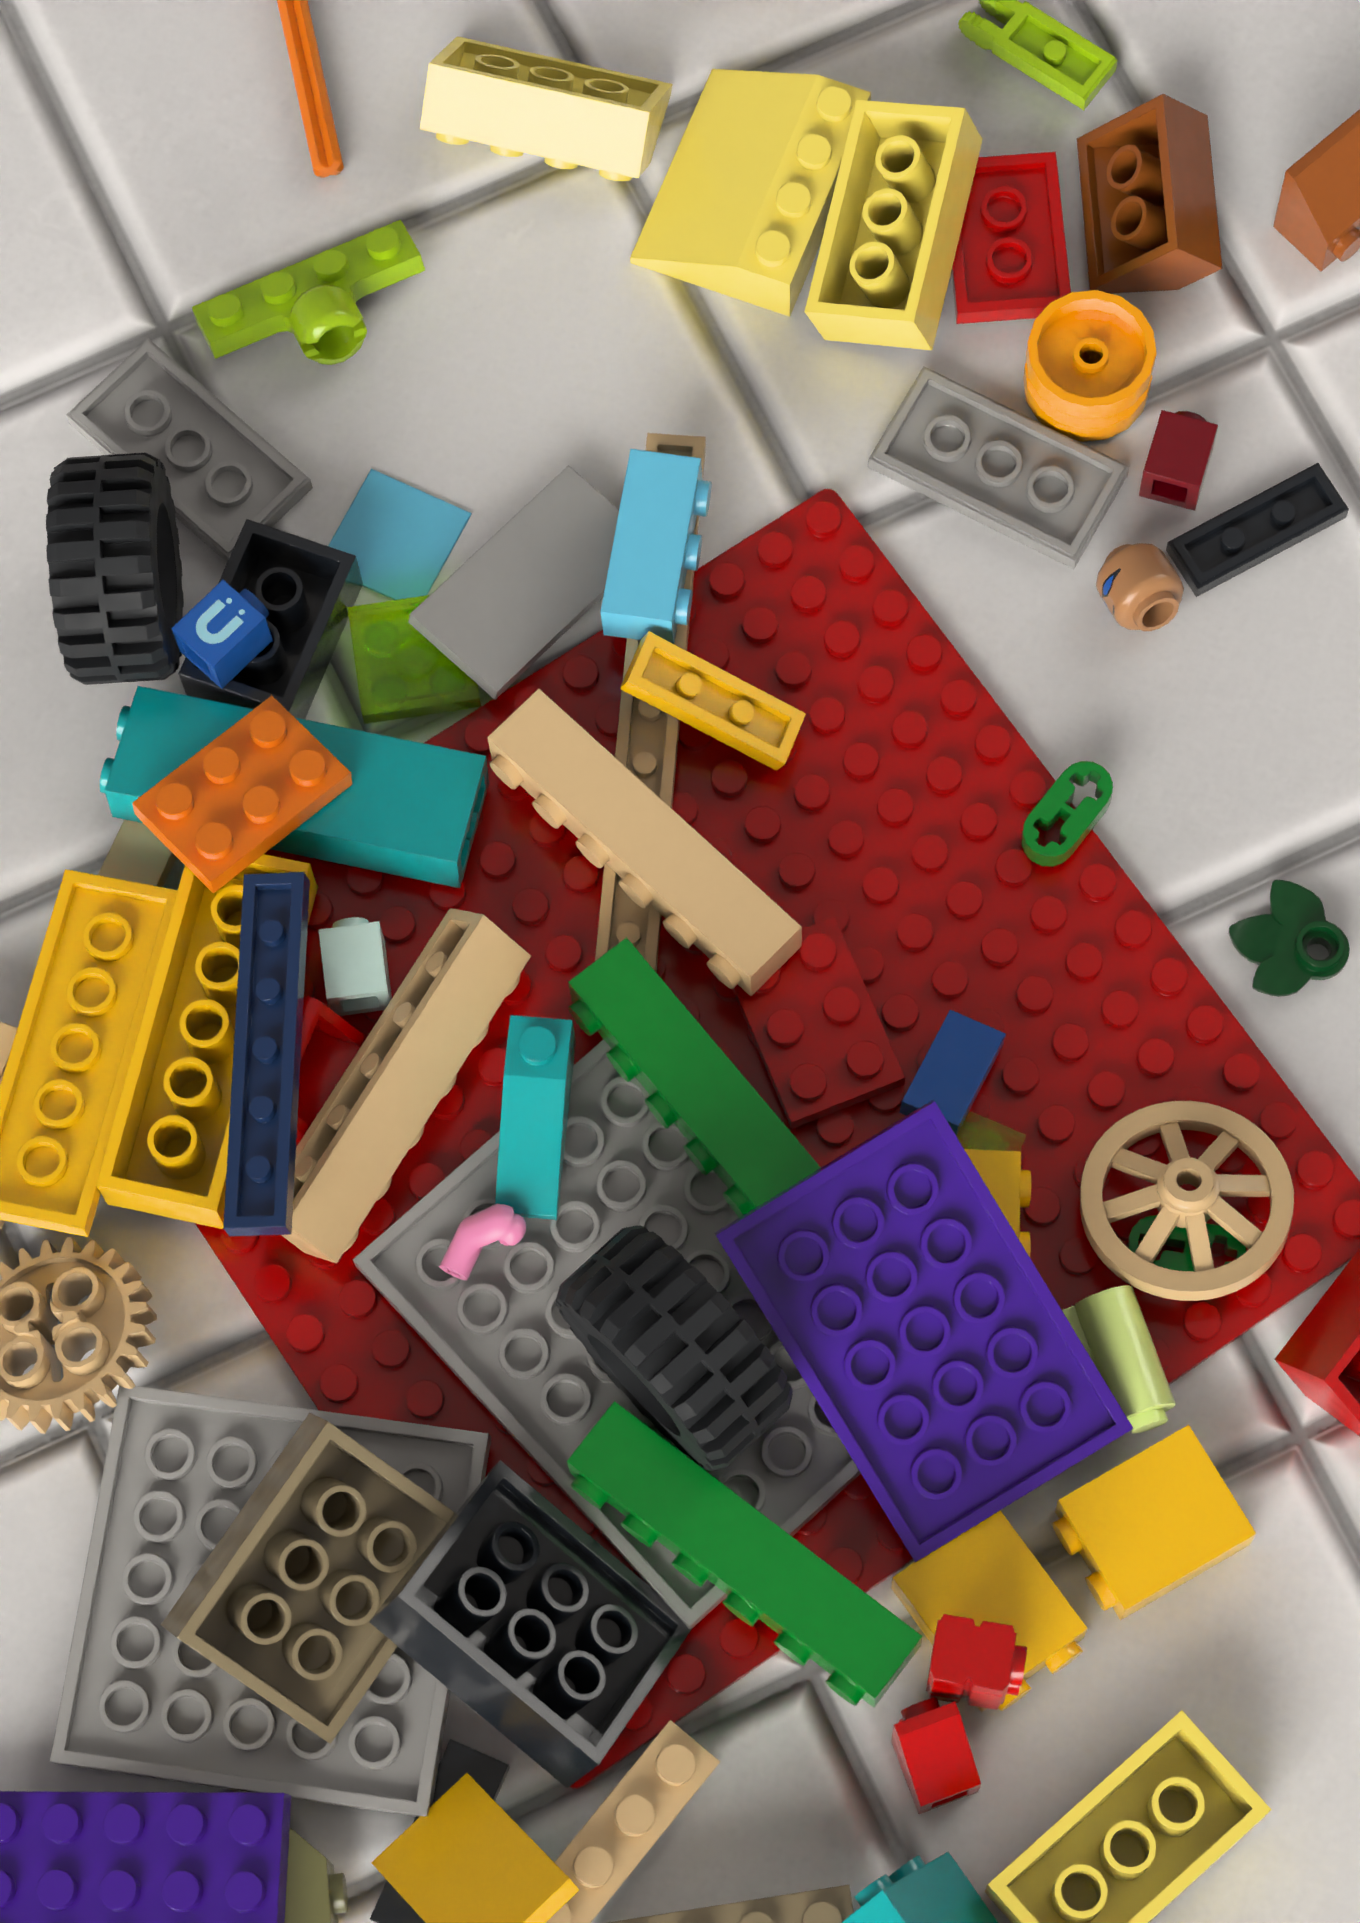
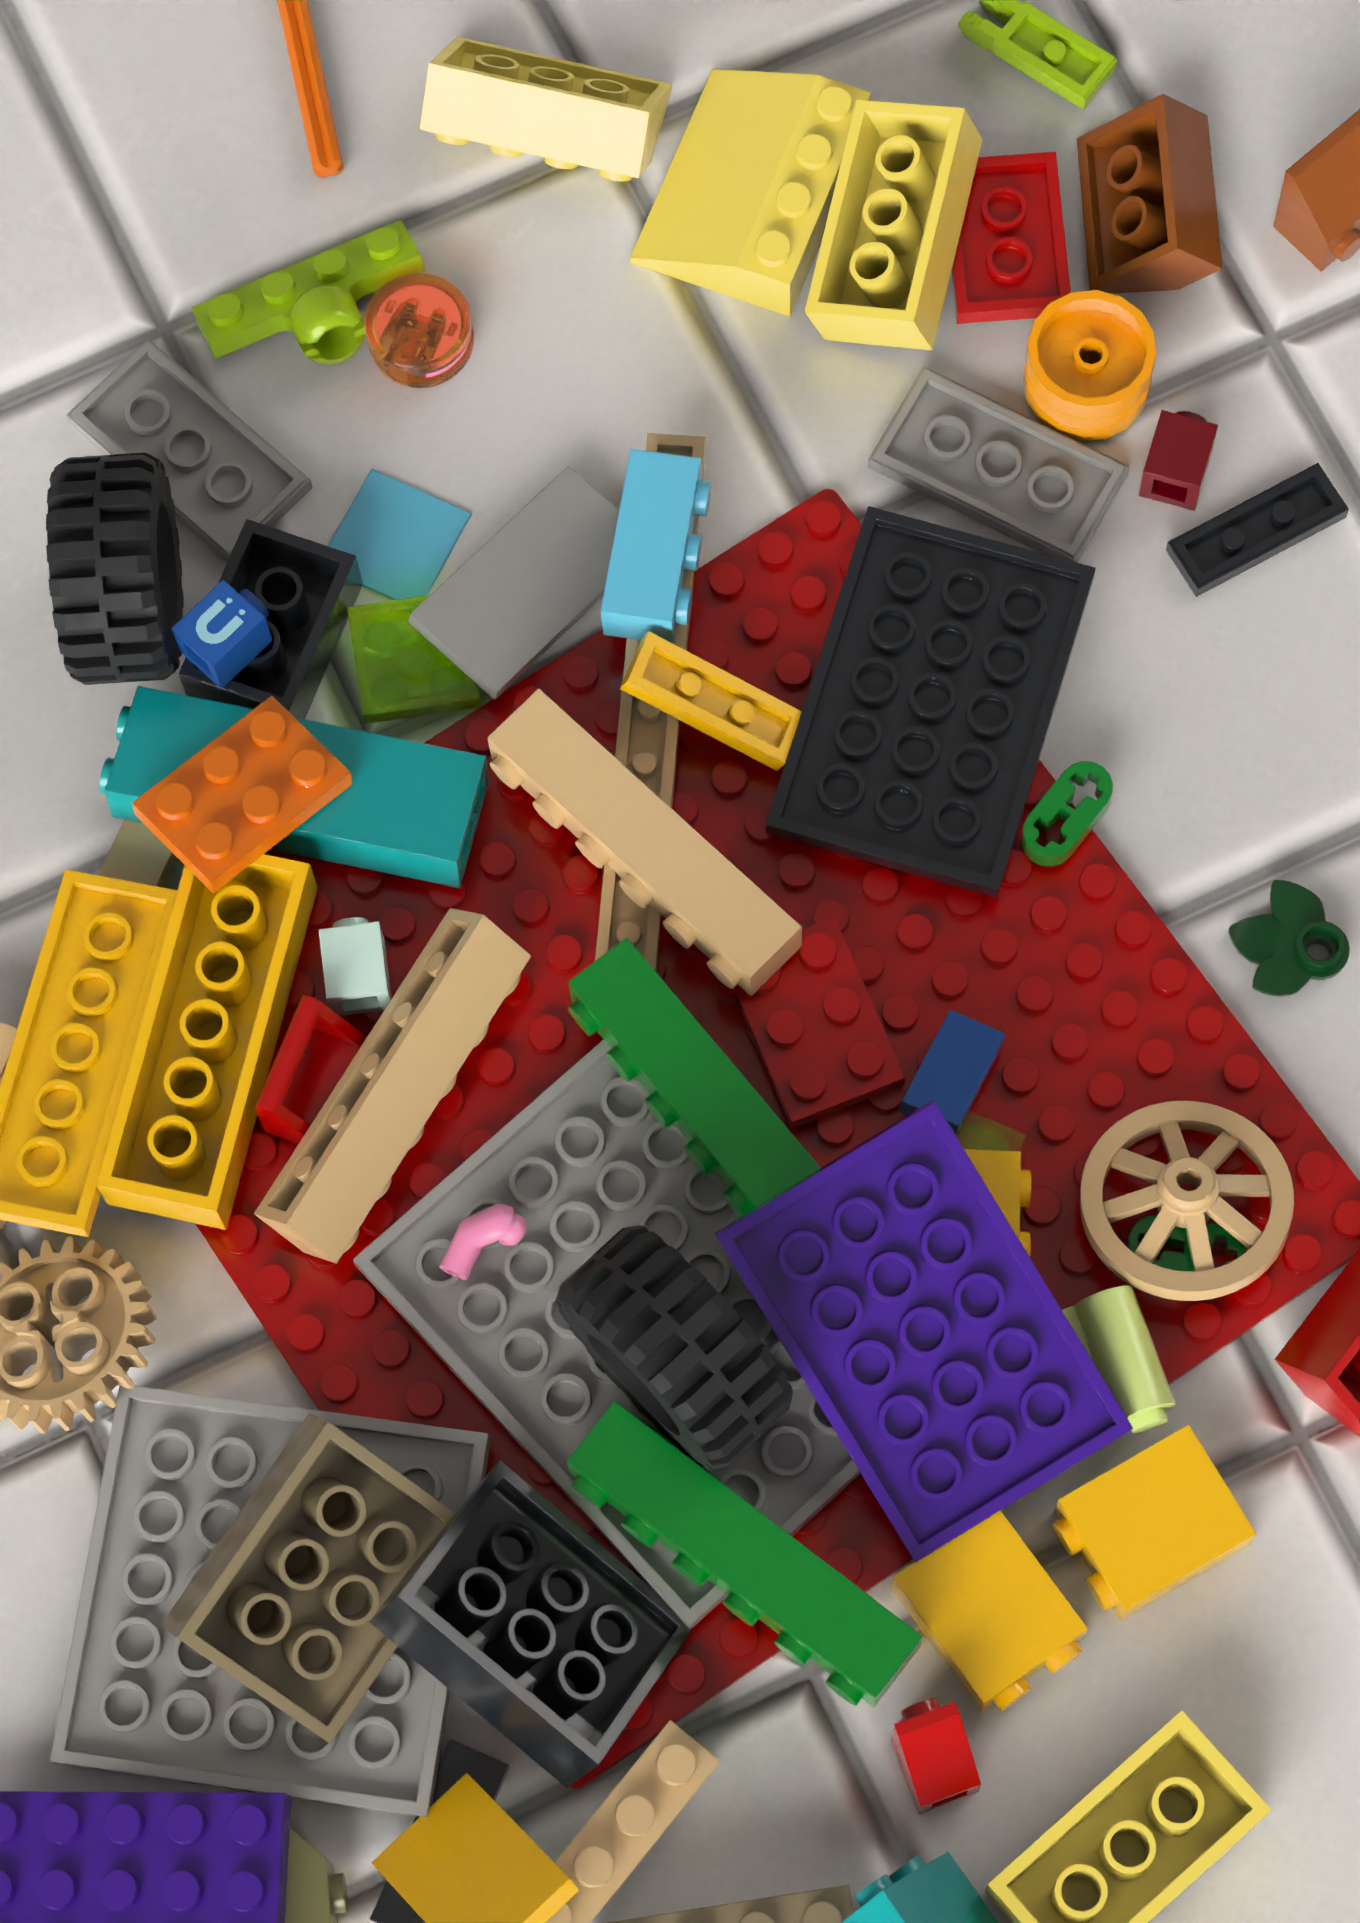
dark blue plate [223,872,310,1236] -> none
teal slope [495,1015,576,1220] -> none
red brick [926,1614,1027,1710] -> none
medium nougat head [1096,543,1184,631] -> none
none -> clear orange head [364,273,474,388]
none -> black plate [766,506,1096,898]

